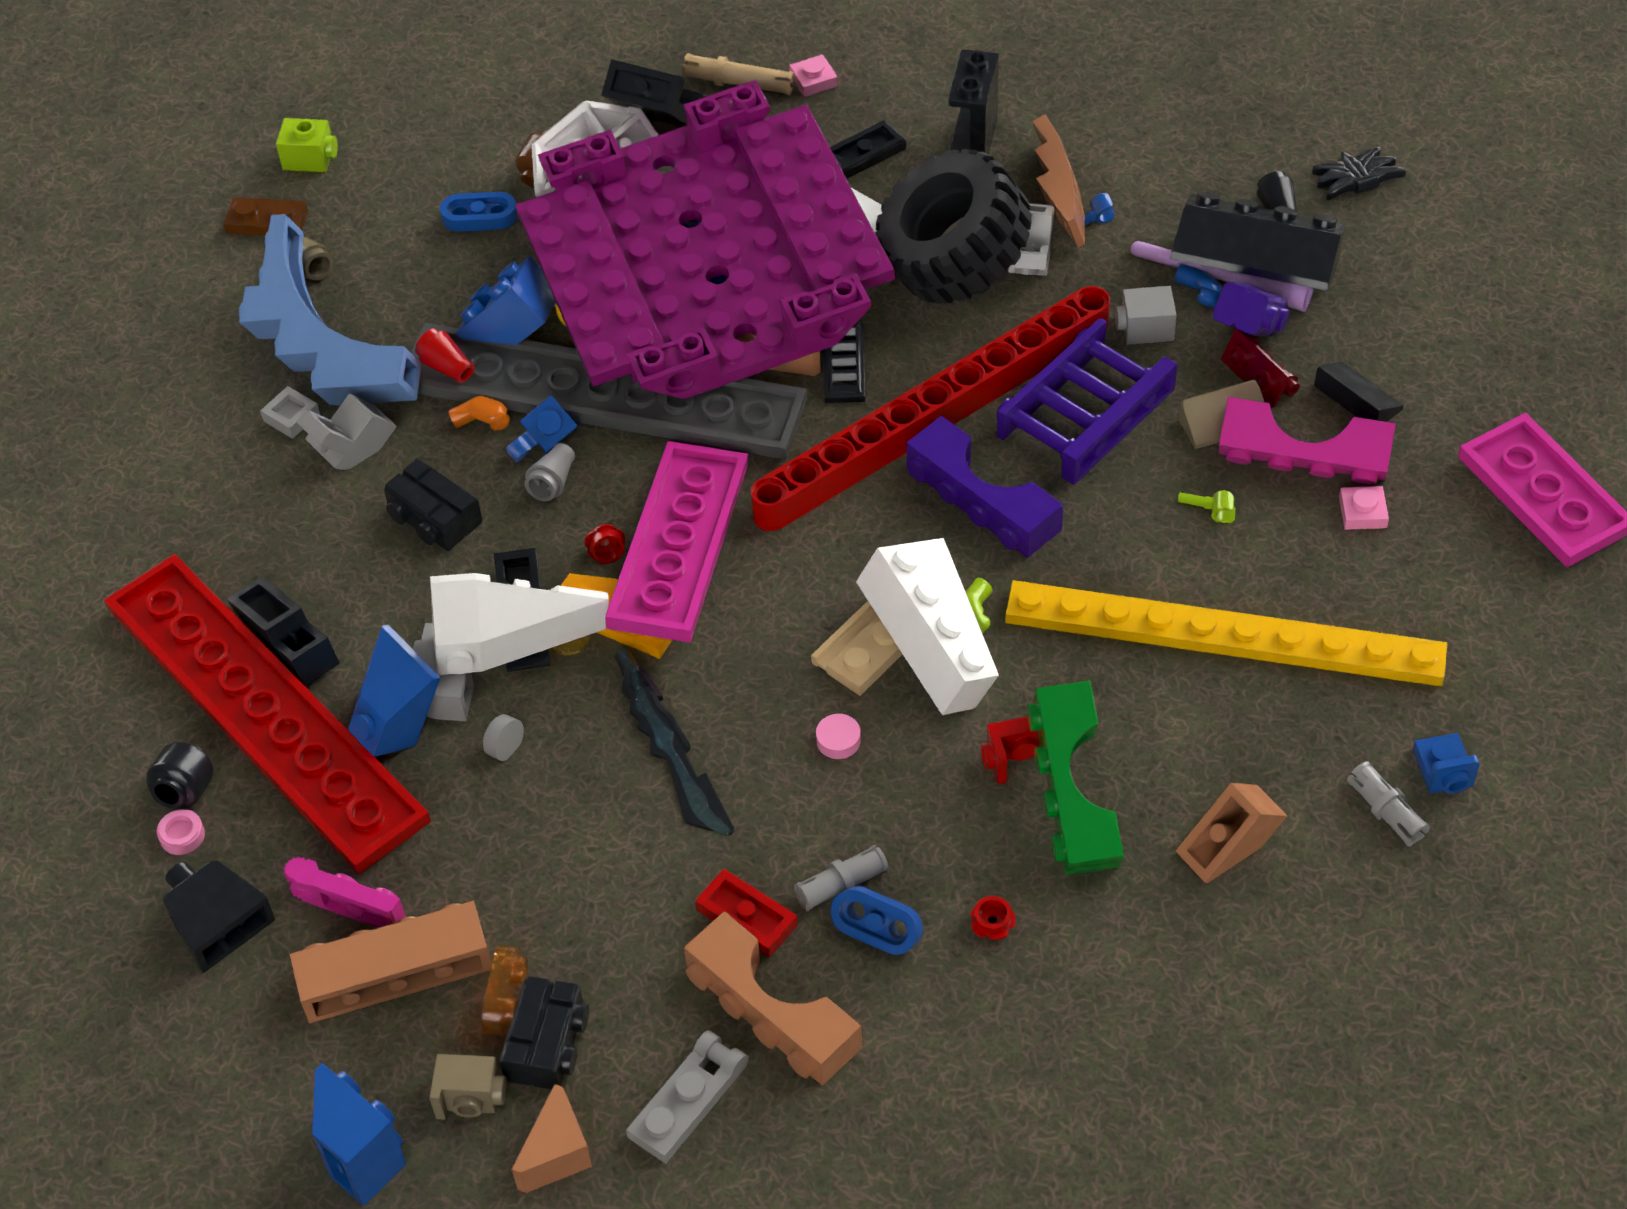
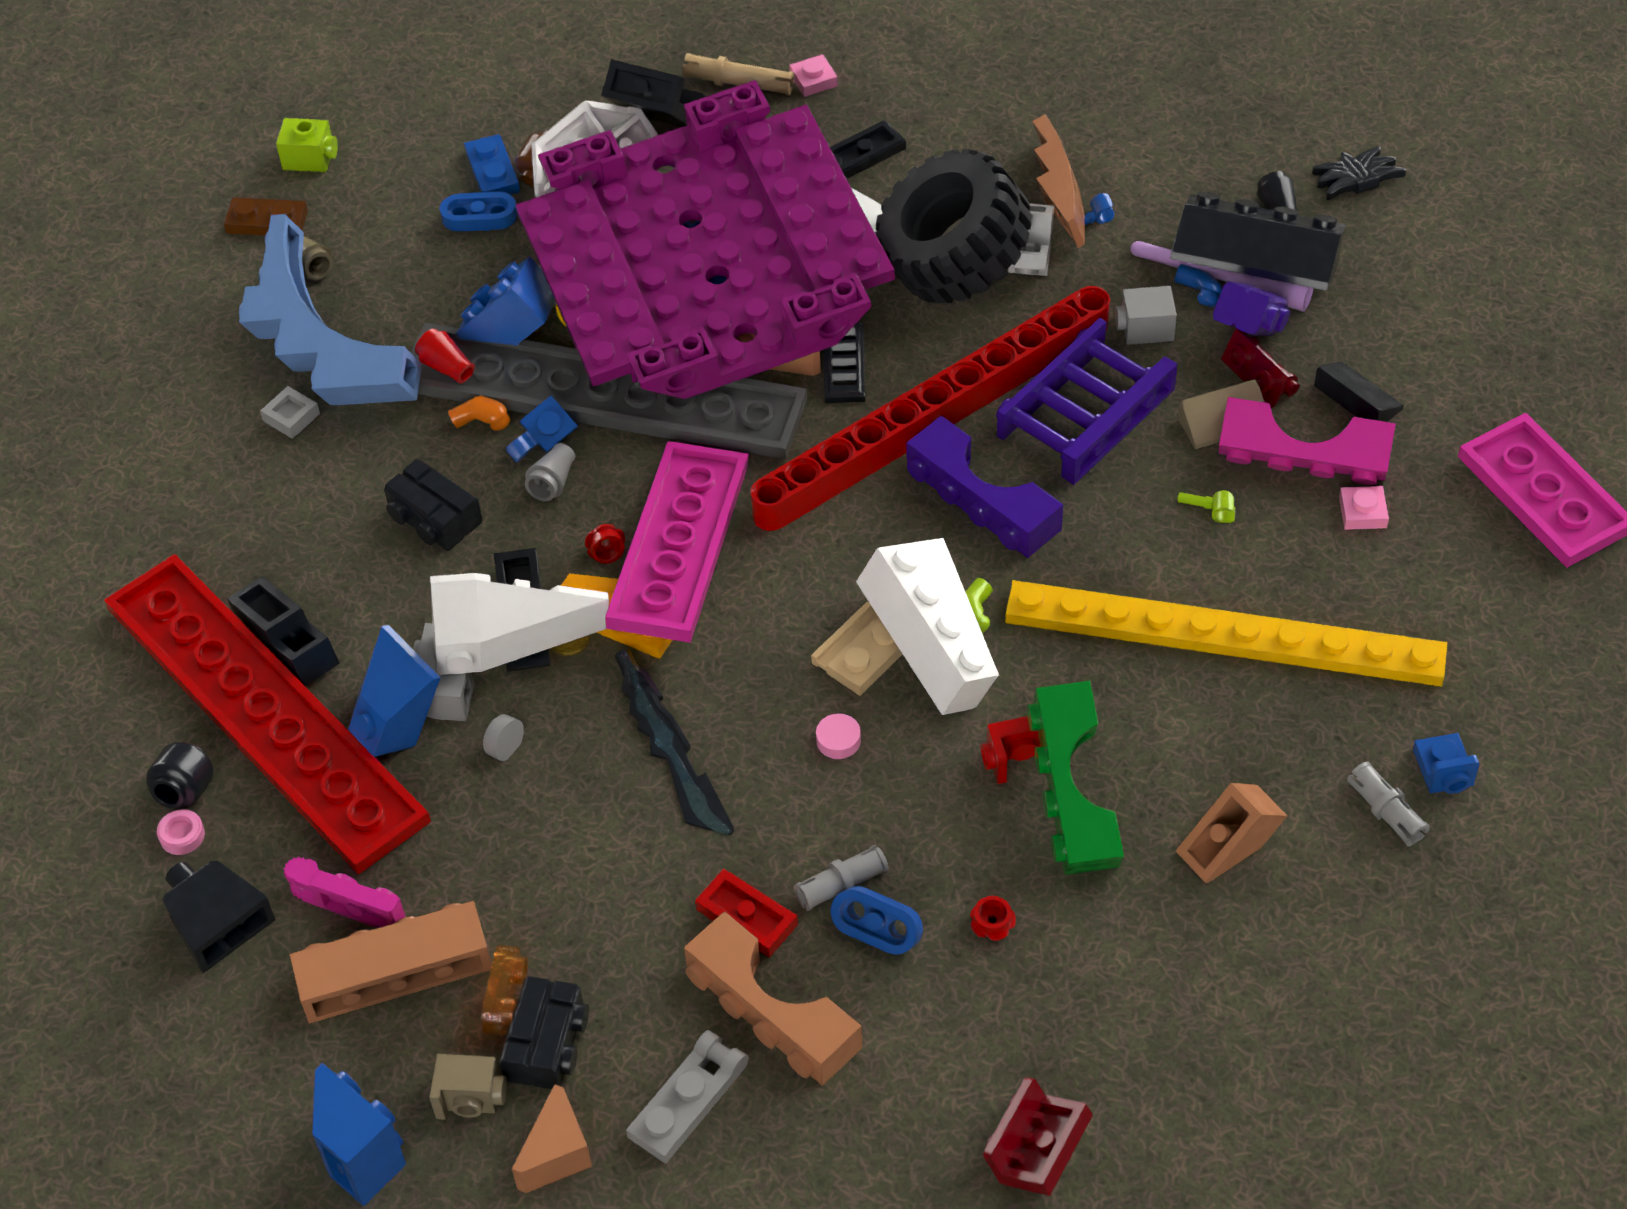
light grey brick [296,394,397,470] -> none
black panel [948,50,999,154] -> none
none -> blue plate [464,134,520,195]
none -> dark red bracket [983,1077,1093,1196]

